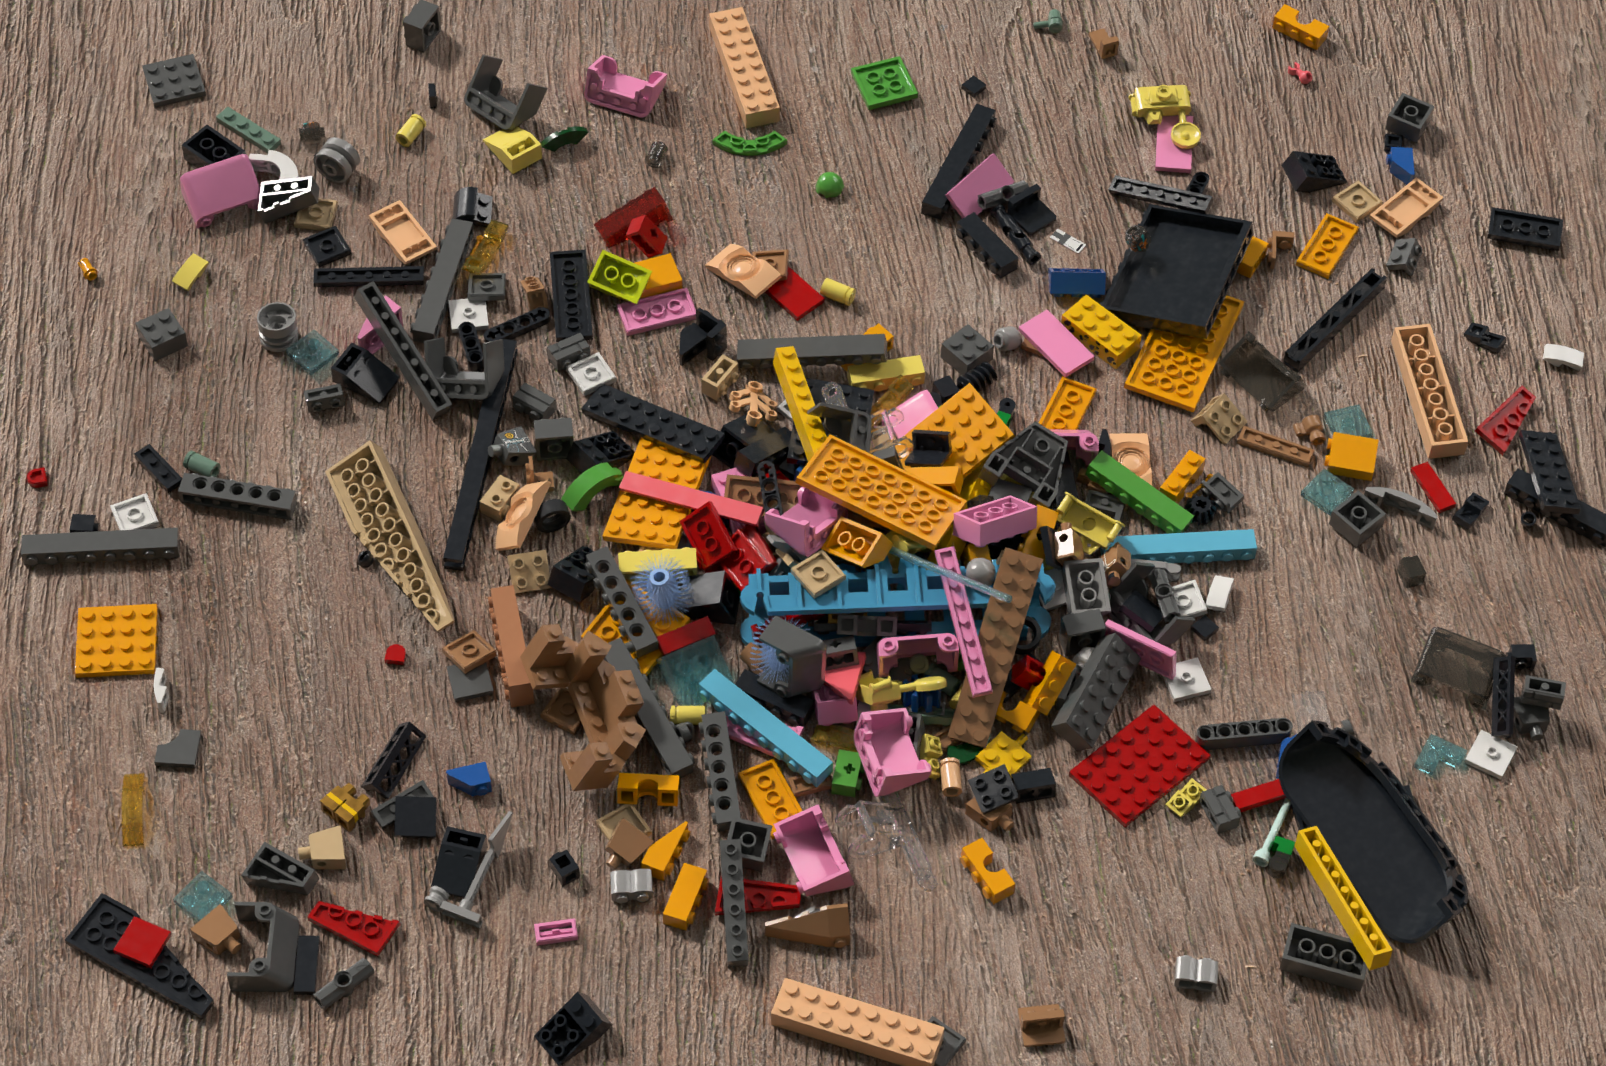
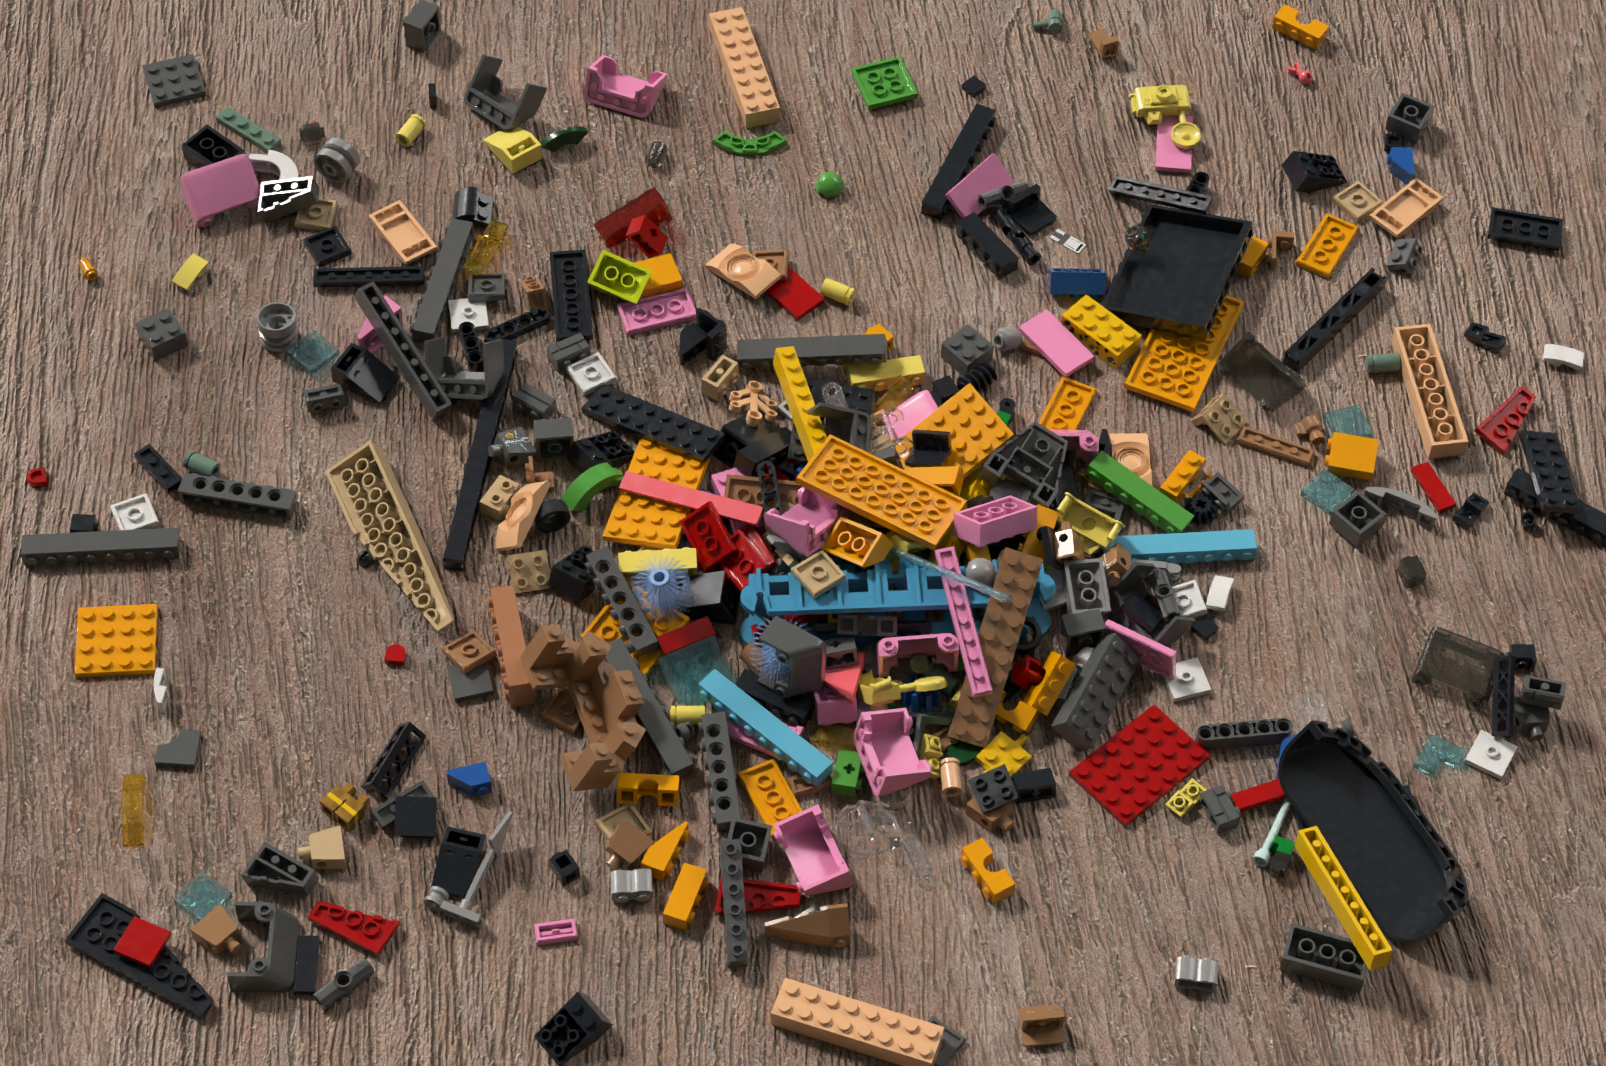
none -> sand green piece [1365,353,1400,373]

